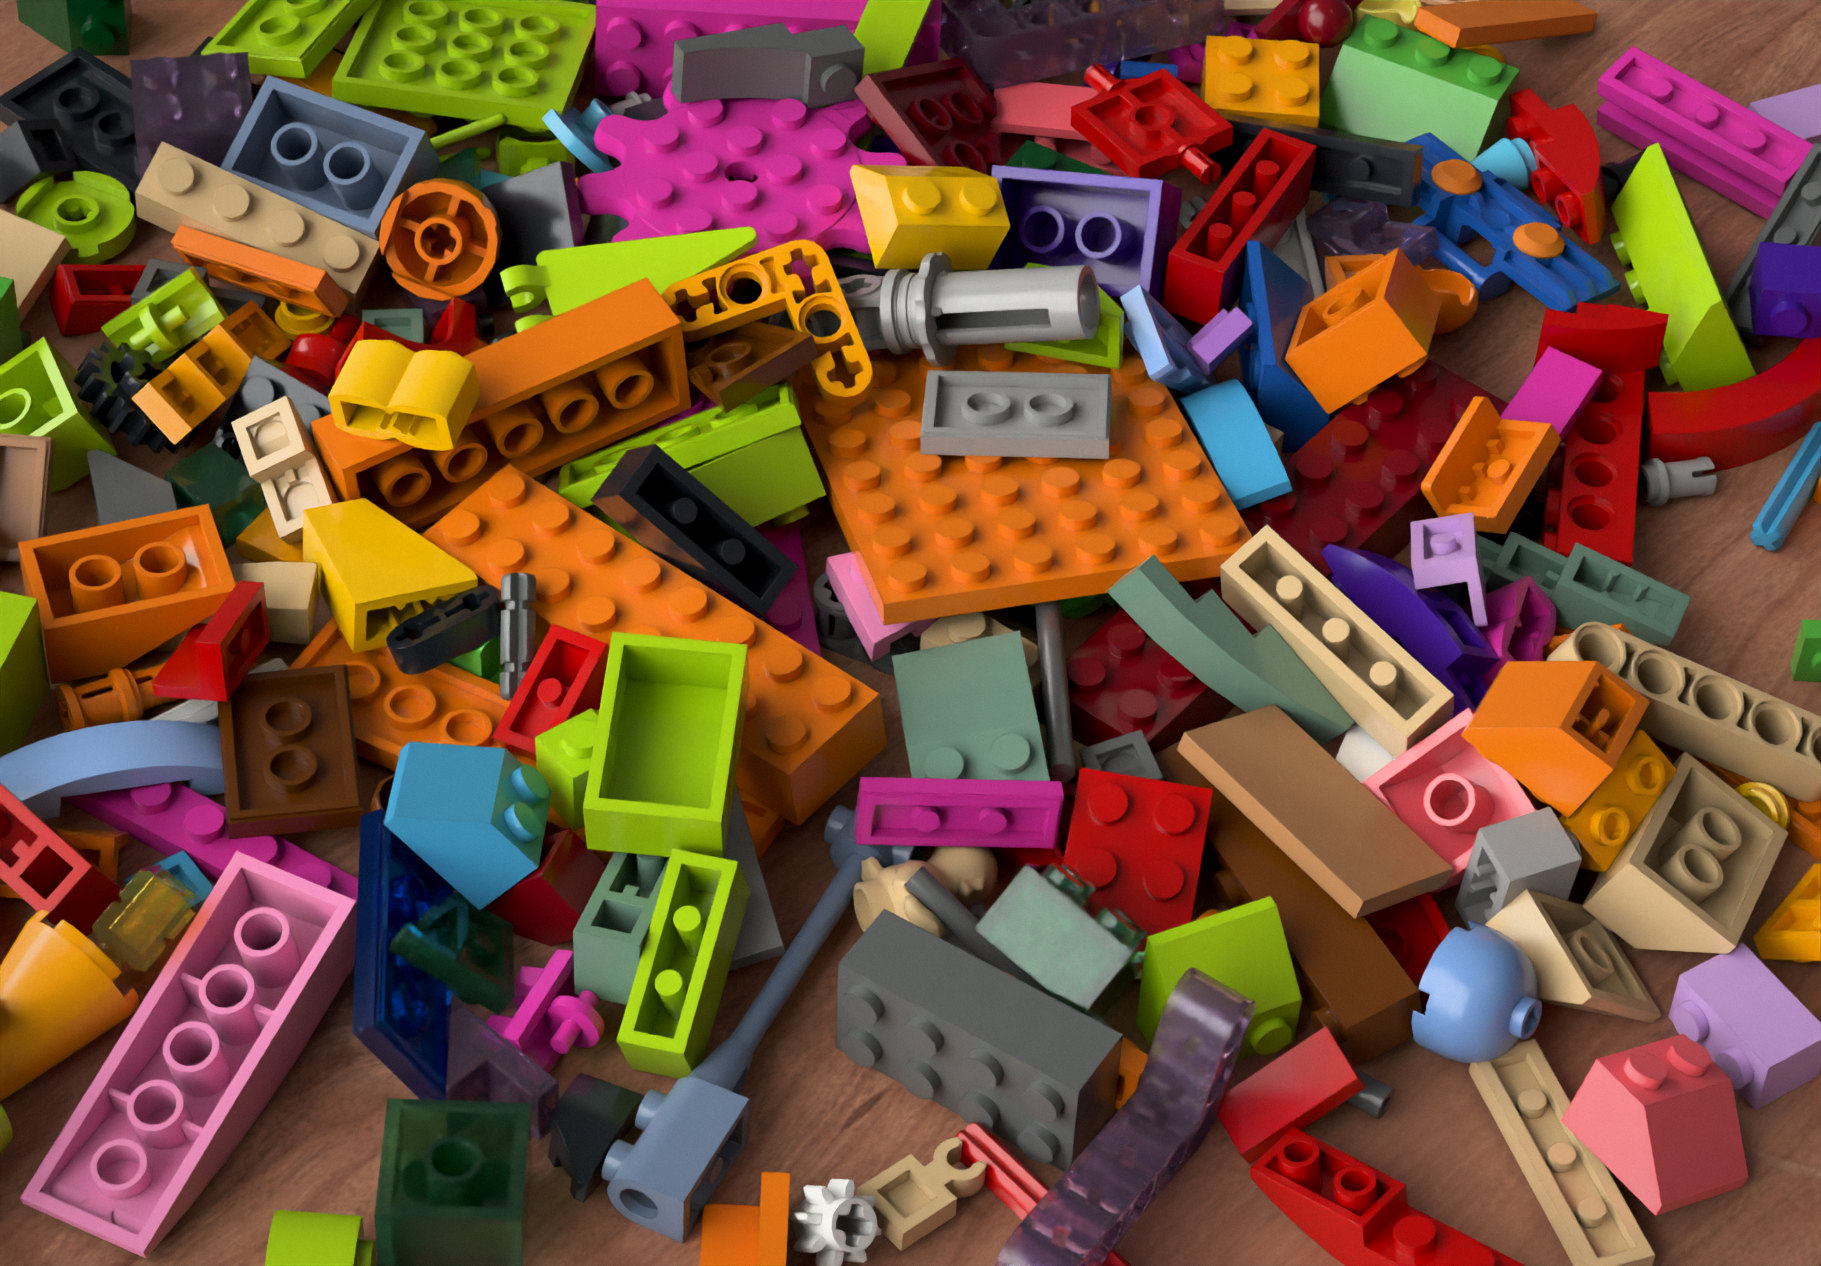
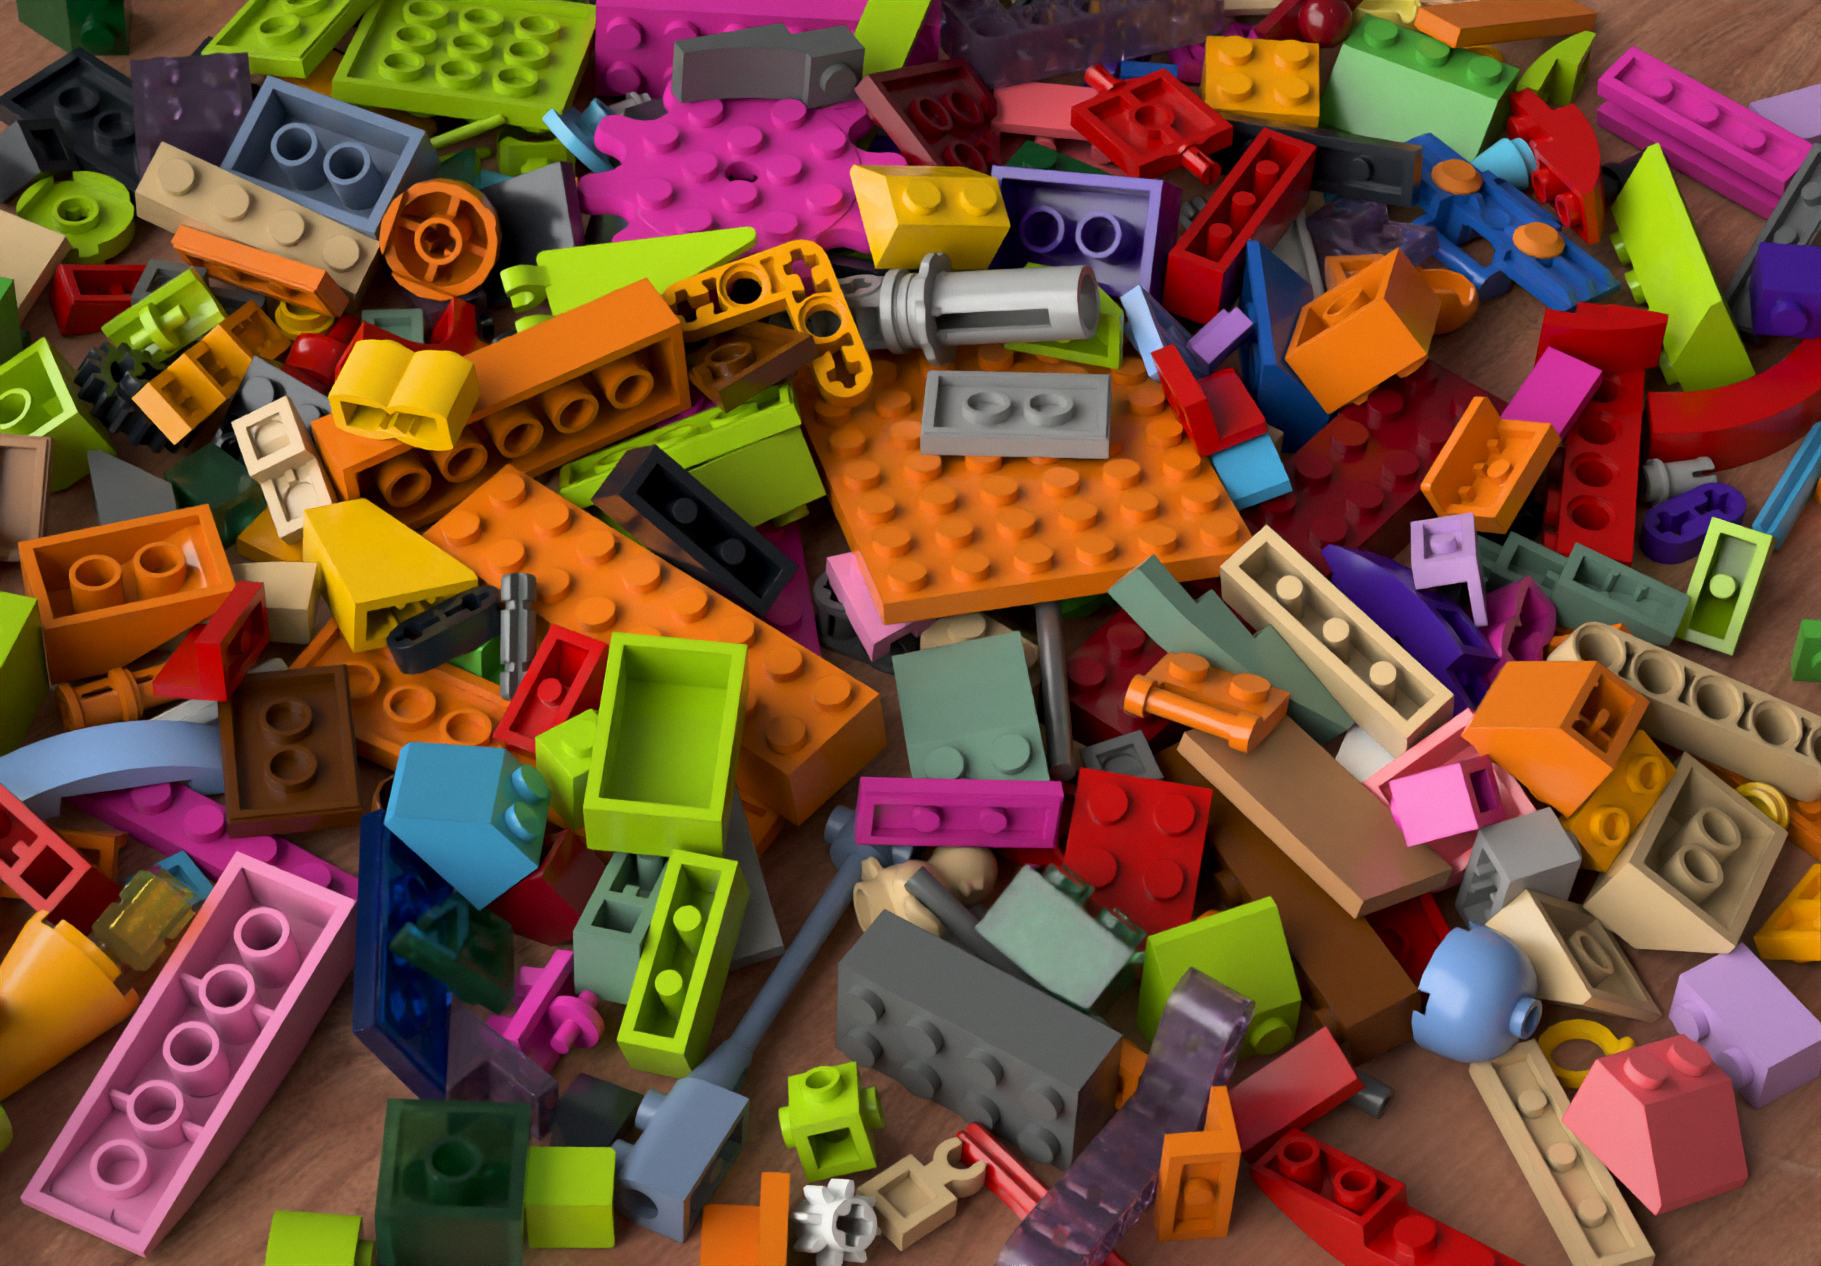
none -> lime panel [525,1146,616,1248]
none -> lime brick [779,1061,885,1183]
none -> orange plate [1124,652,1291,754]
none -> red panel [1150,344,1268,458]
none -> orange panel [1152,1085,1241,1243]
none -> brick [1389,754,1507,847]
none -> lime slope [1516,30,1596,106]
none -> yellow piece [1537,1019,1636,1089]
none -> dark purple beam [1639,482,1746,565]
none -> lime slope [1674,517,1777,656]

